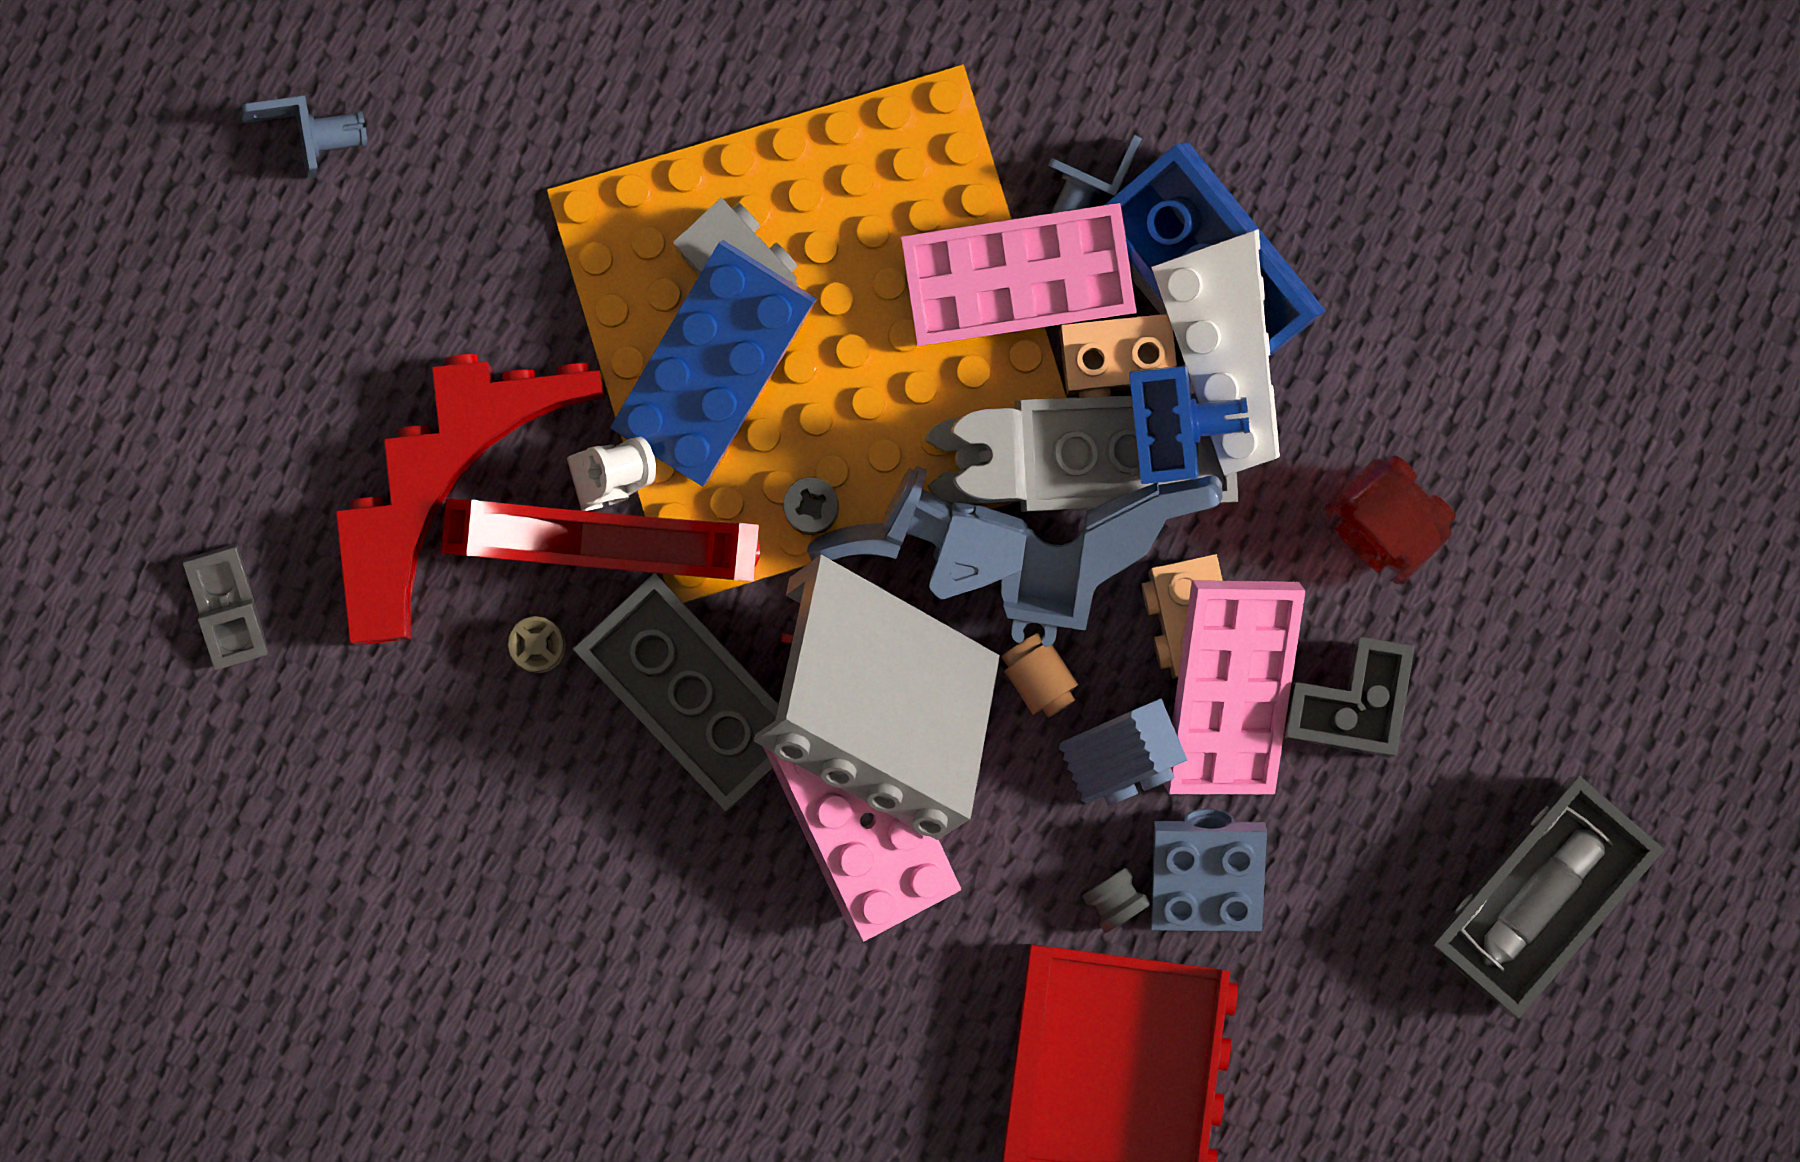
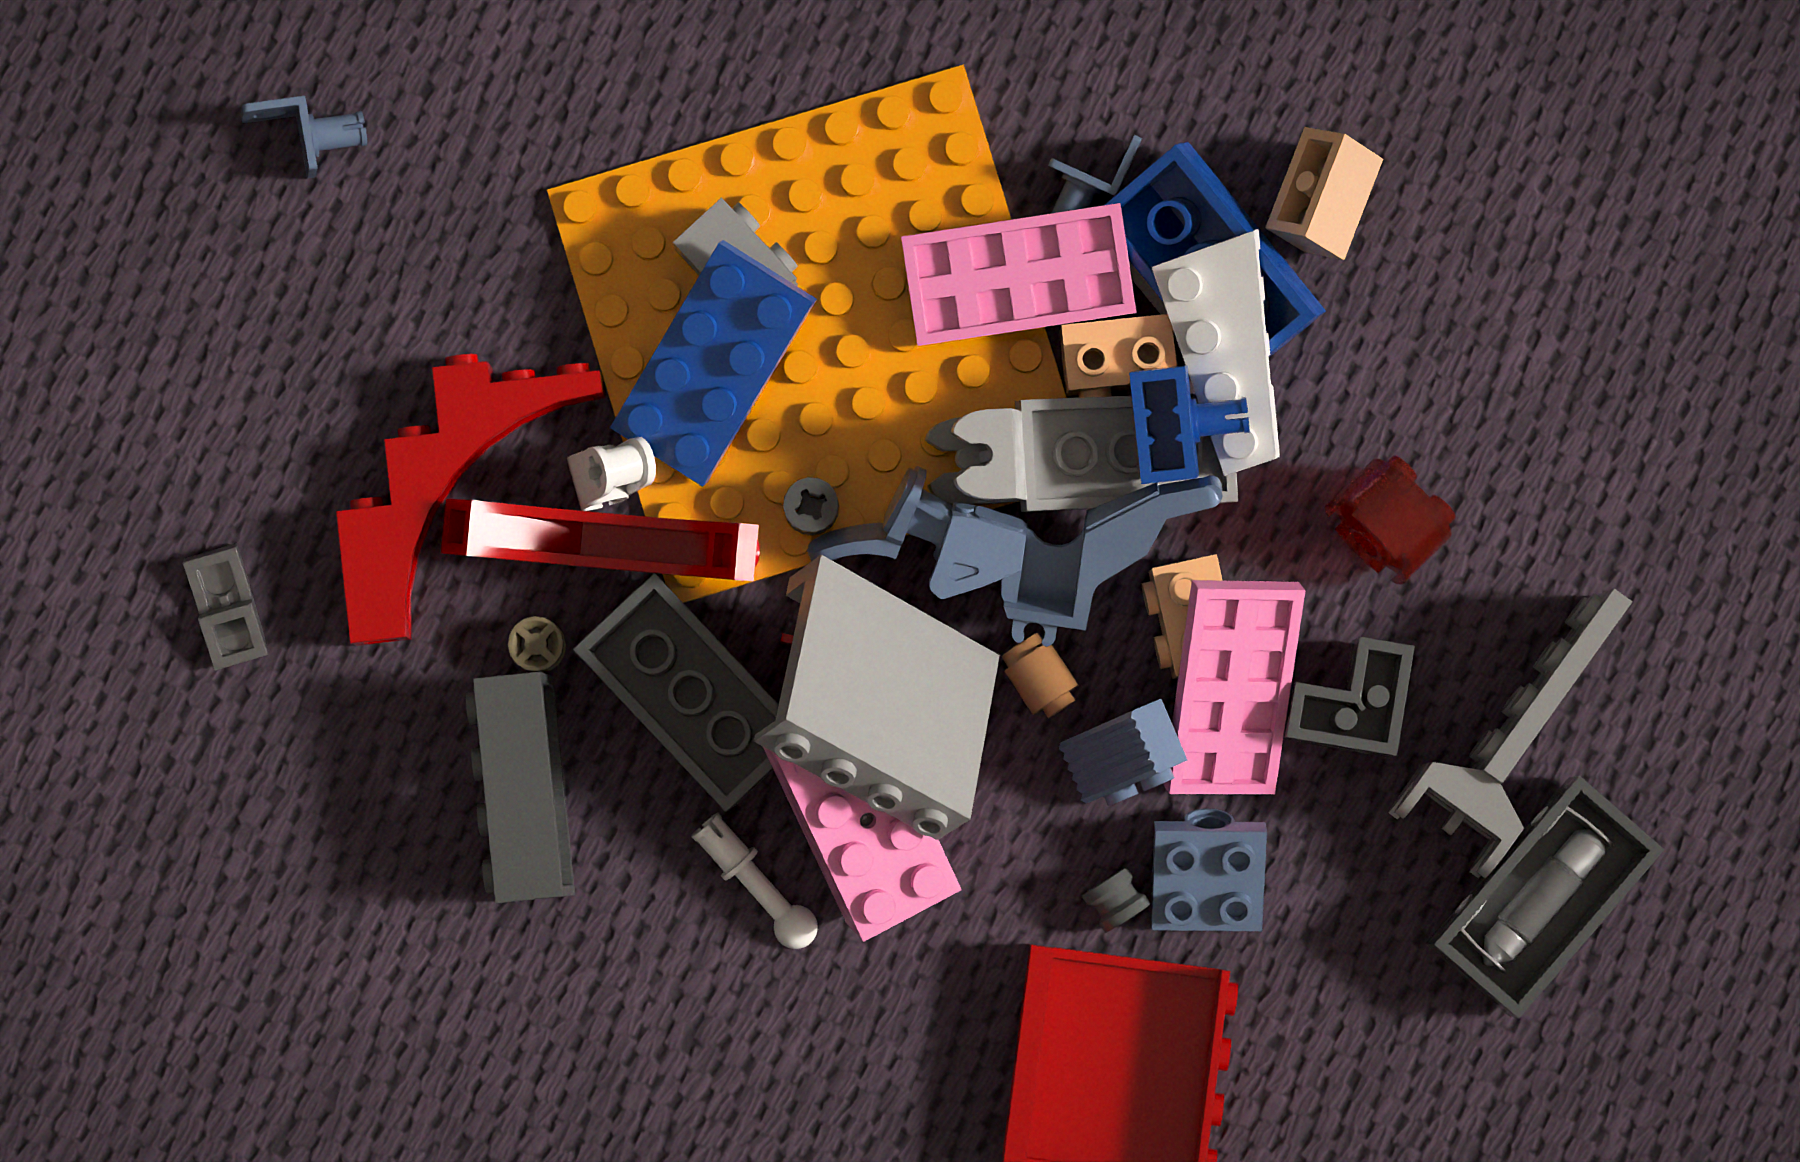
none -> dark grey piece [466,672,575,903]
none -> white pin [691,813,818,949]
none -> light nougat brick [1265,127,1383,260]
none -> light grey hinge [1388,589,1633,878]

